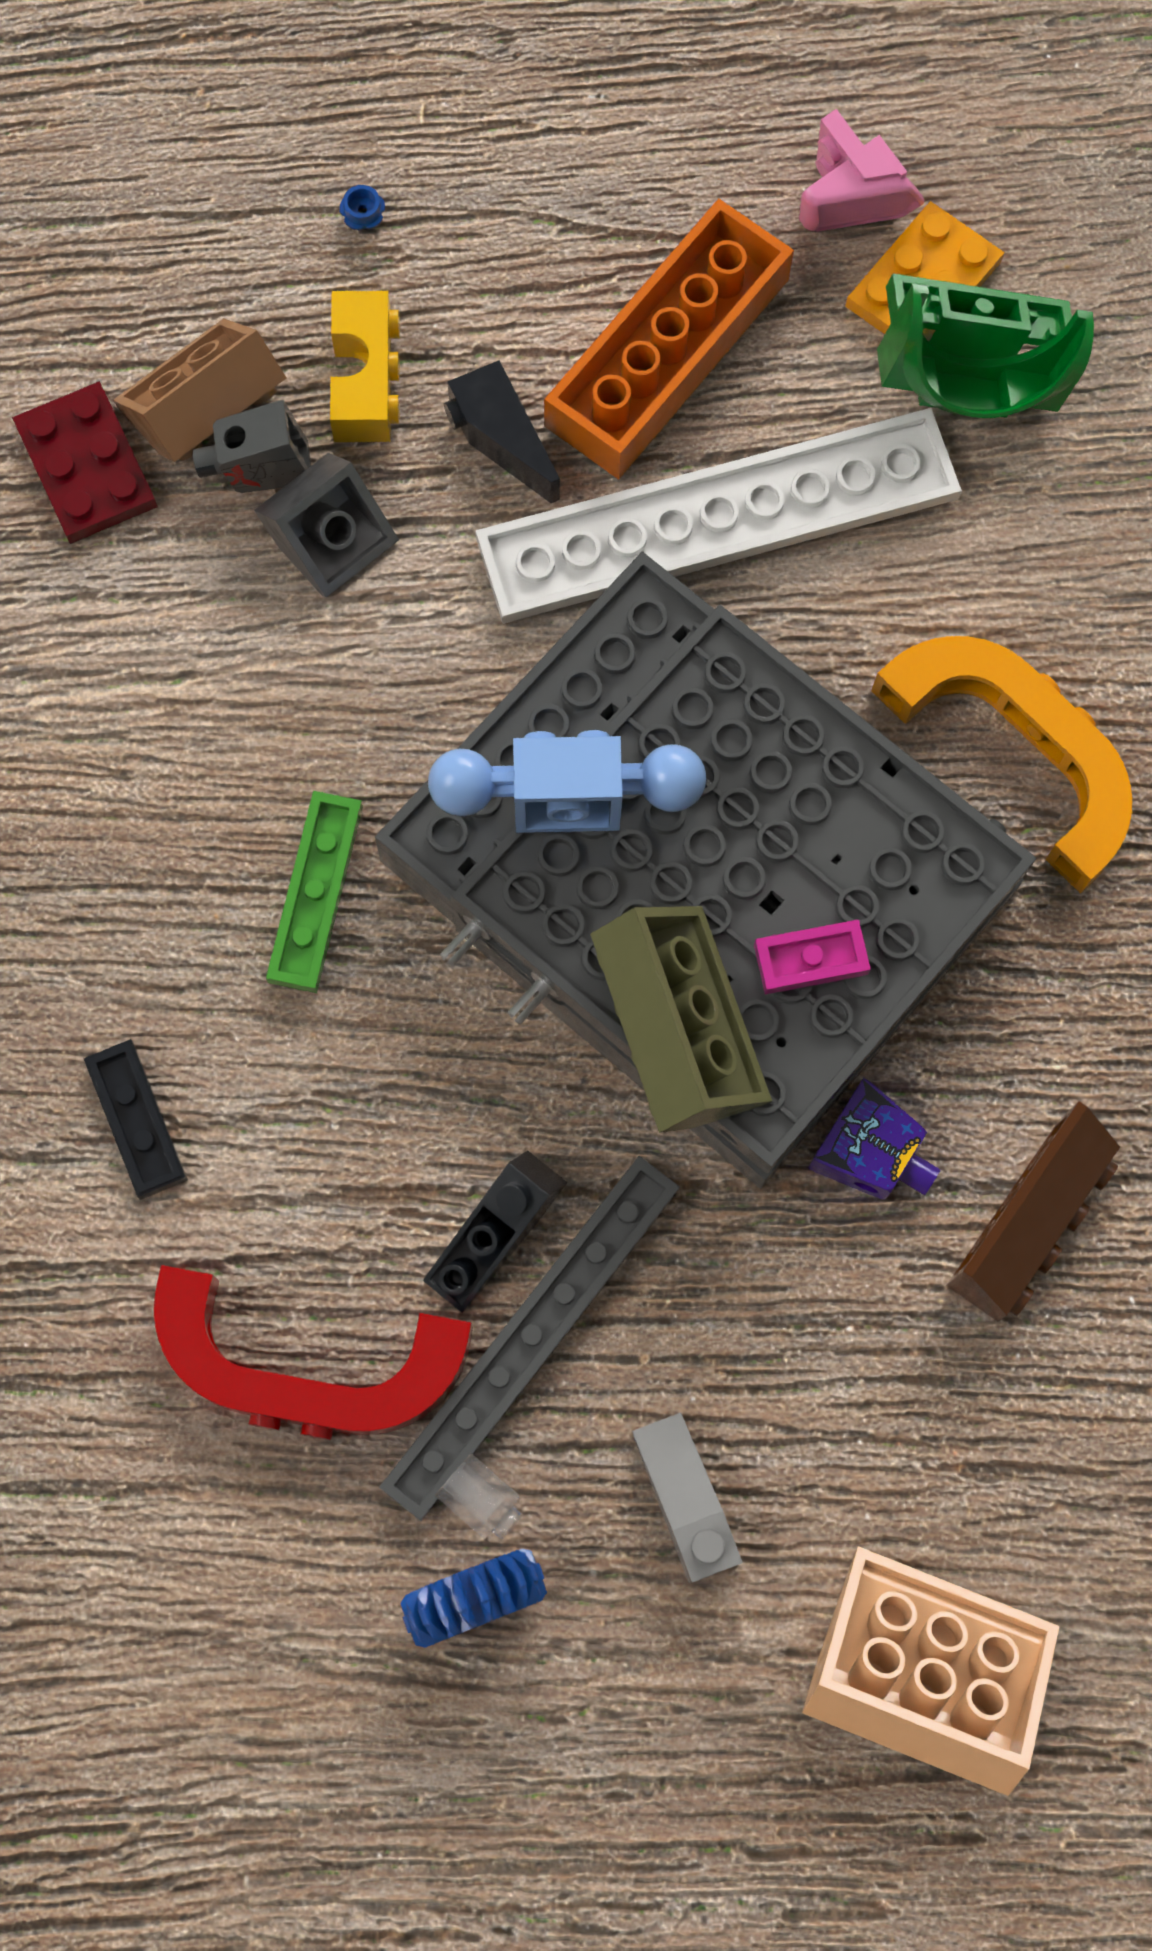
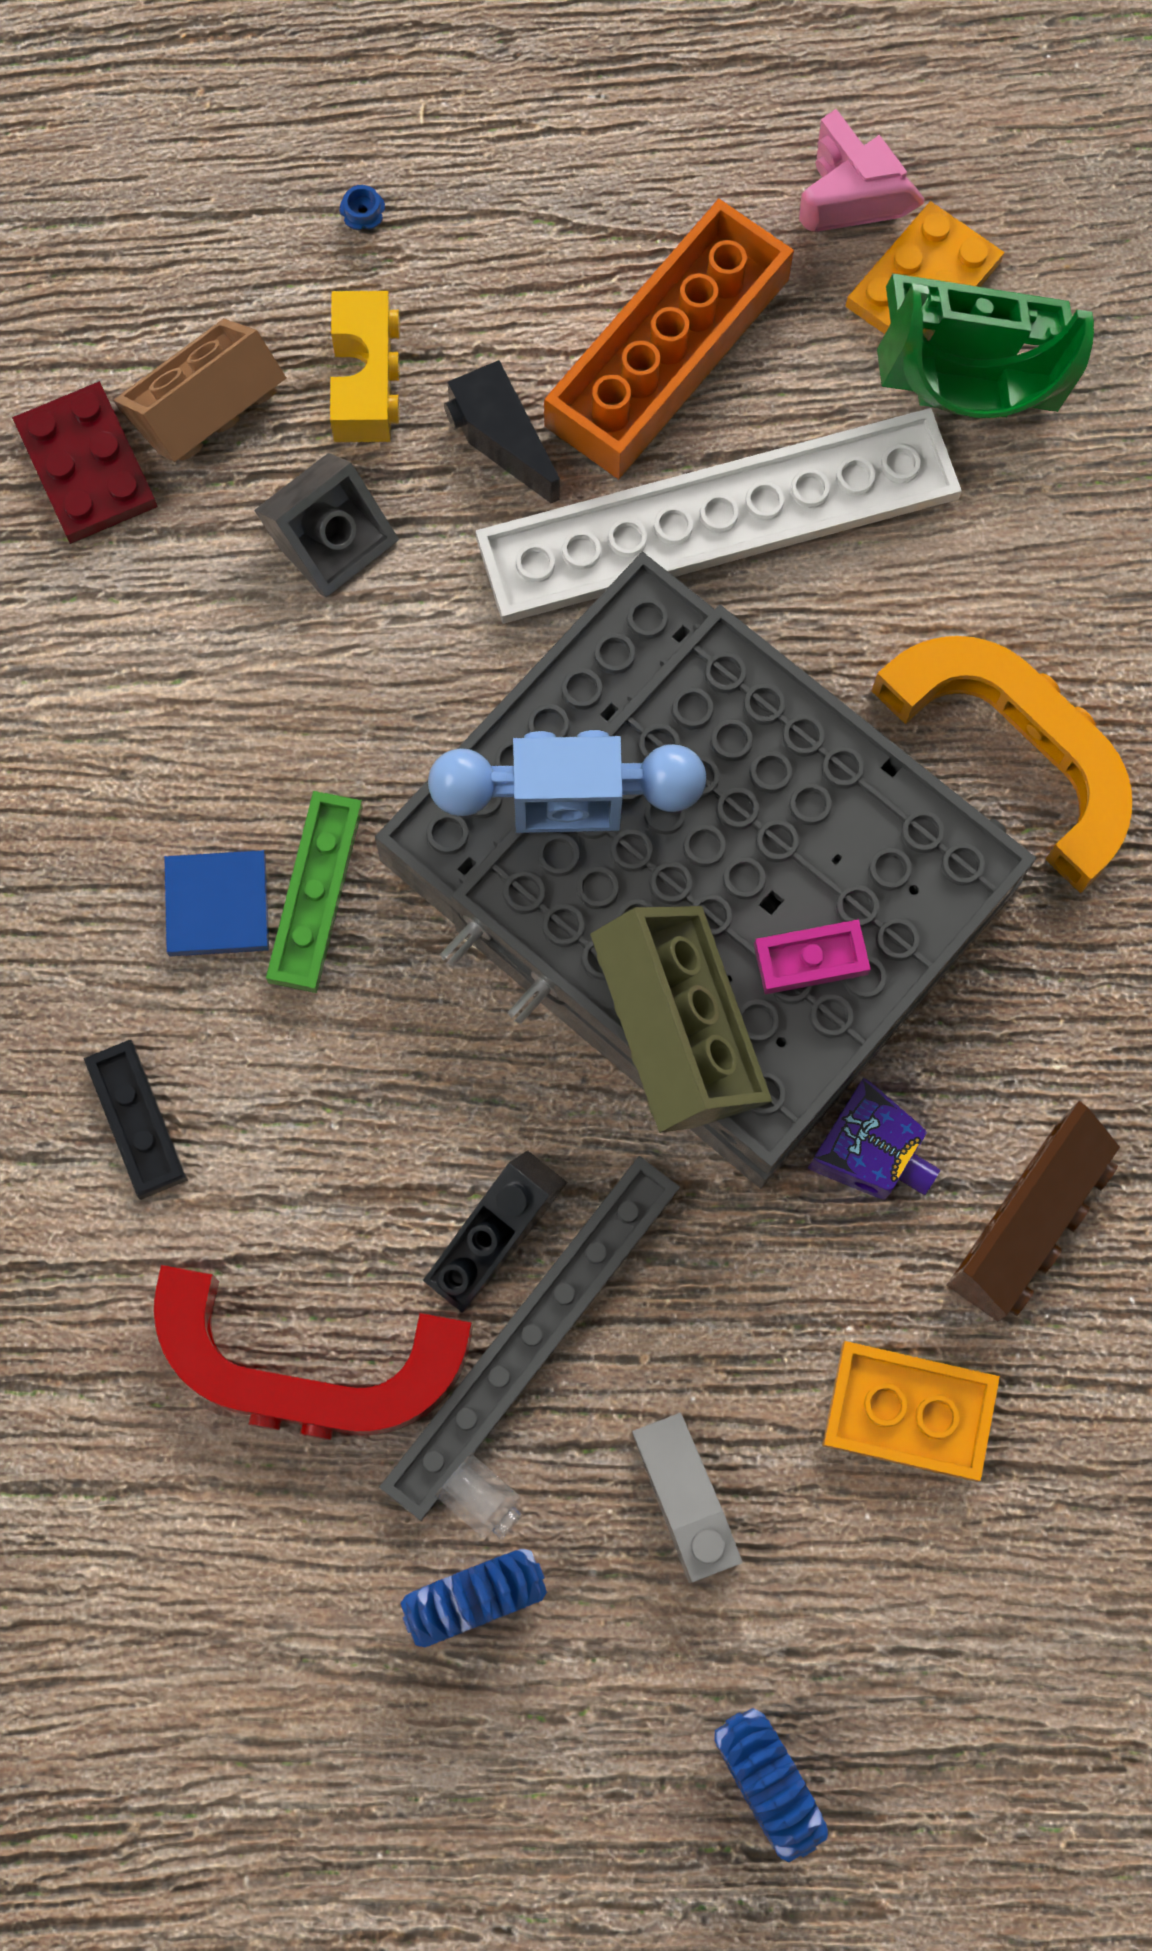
dark grey torso [193,400,311,493] -> none
light nougat slope [802,1546,1059,1796] -> none
none -> blue tile [164,850,269,957]
none -> blue gear [714,1708,828,1862]
none -> light orange plate [822,1341,1000,1482]

